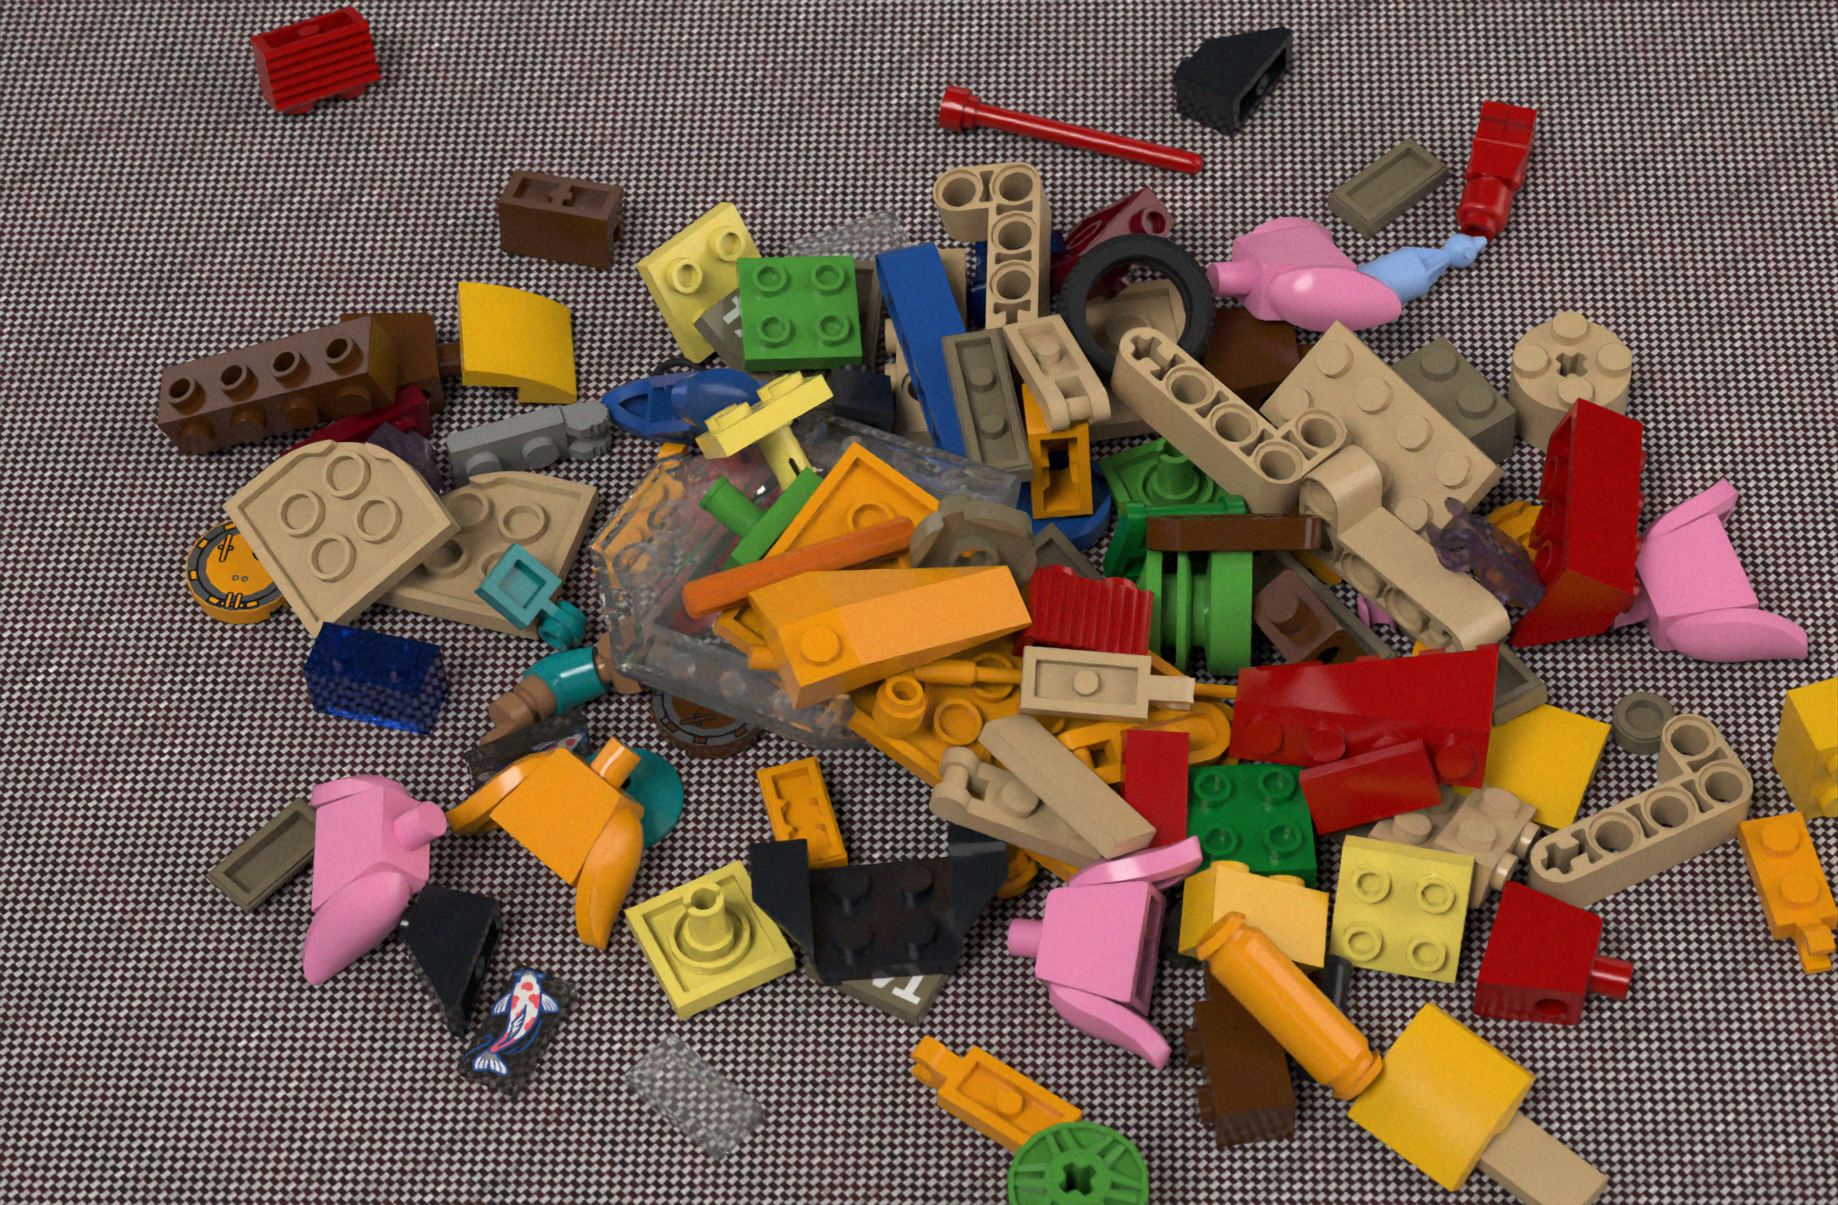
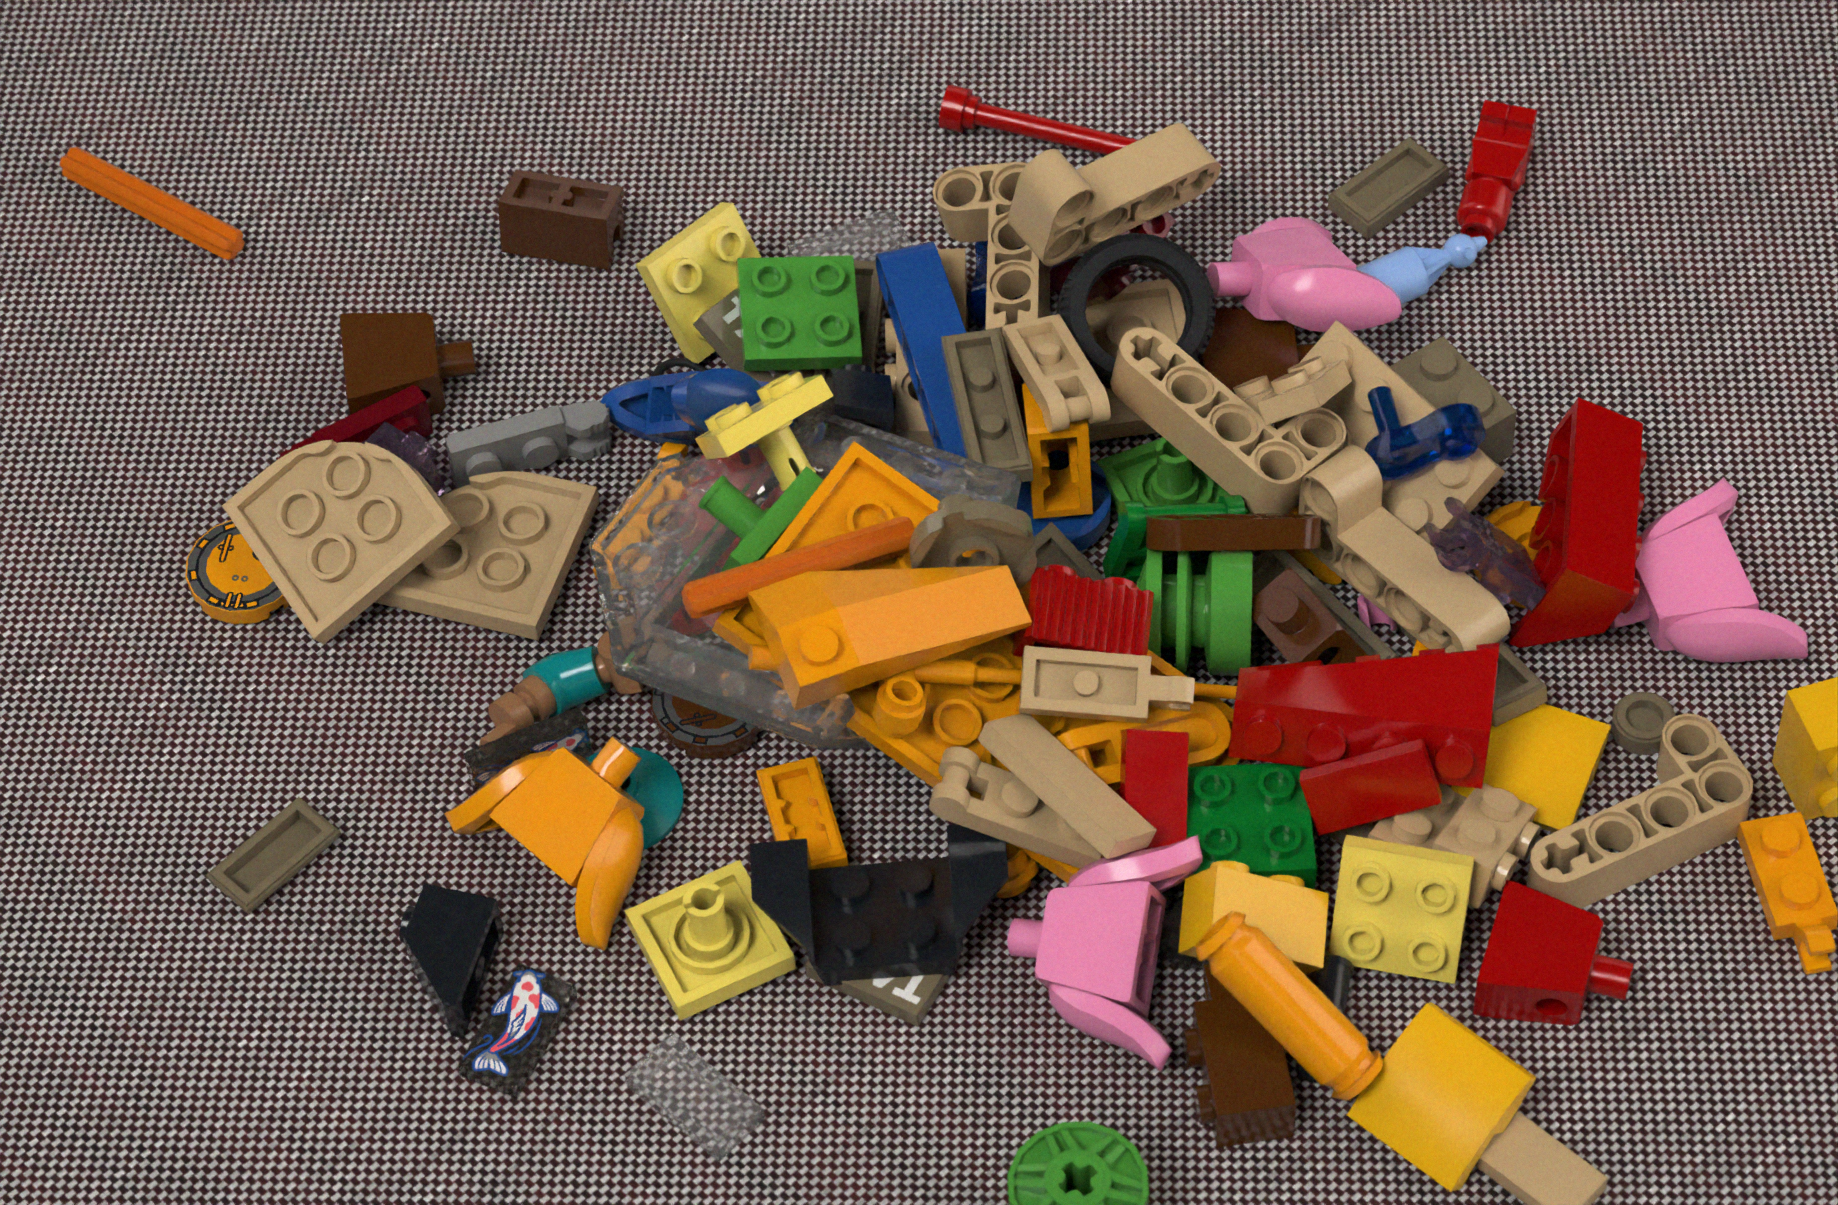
reddish brown brick [157,315,398,457] -> none
red brick [250,6,381,115] -> none
bright pink torso [302,774,447,985] -> none
clear blue brick [303,621,449,736] -> none
yellow slope [457,281,577,404] -> none
teal plate [474,542,588,652] -> none
light orange plate [910,1035,1083,1154] -> none
black slope [1173,27,1293,139] -> none
tan brick [1508,311,1633,452] -> none
none -> orange axle [59,147,245,260]
none -> tan beam [1008,123,1221,266]
none -> tan plate [1233,356,1352,426]
none -> clear blue piece [1365,386,1487,481]

